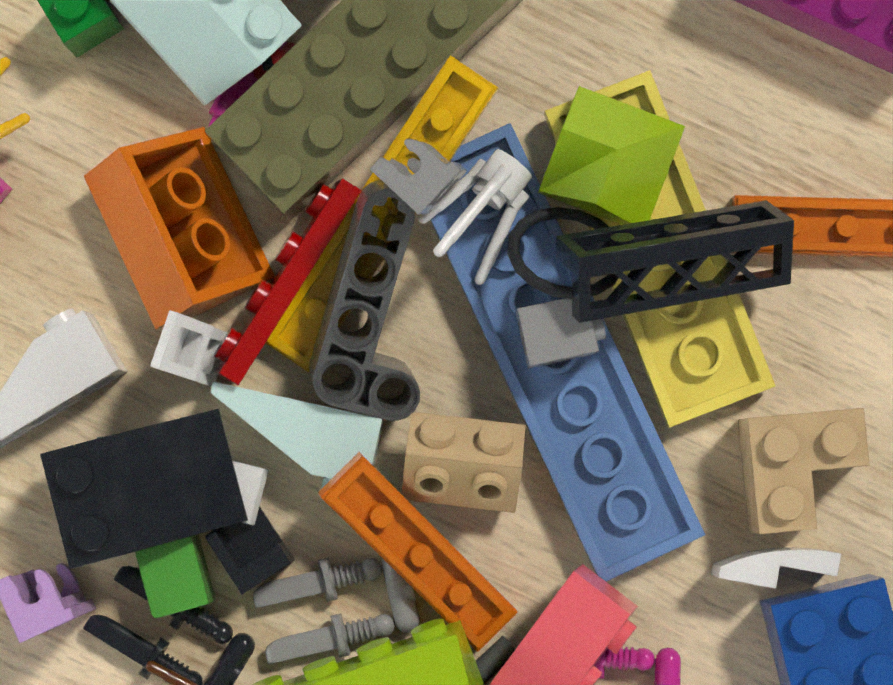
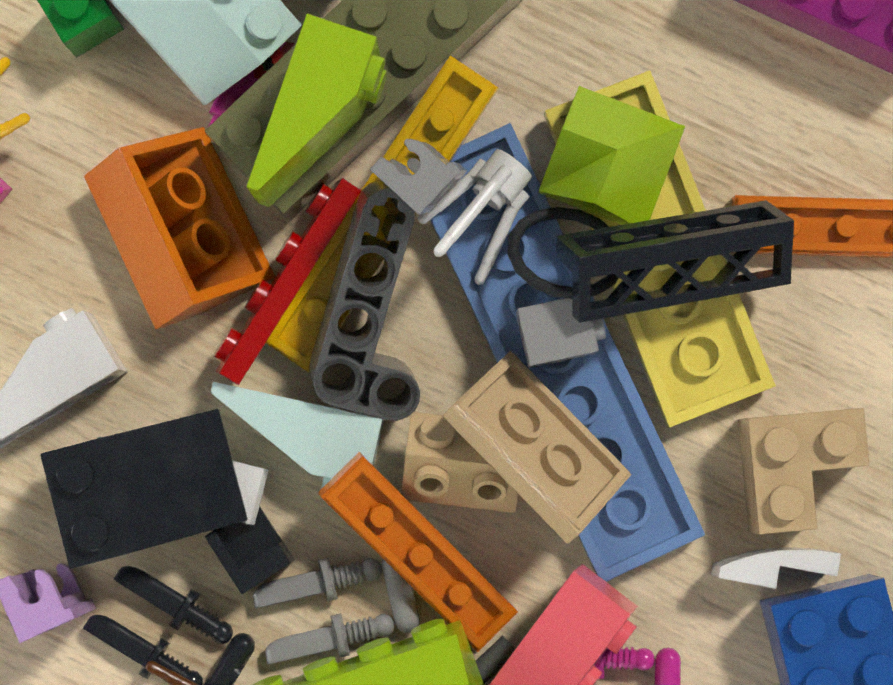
bright green panel [135,534,216,618] -> none
white slope [150,310,228,387] -> none
none -> lime slope [246,13,387,207]
none -> tan tile [442,351,632,544]

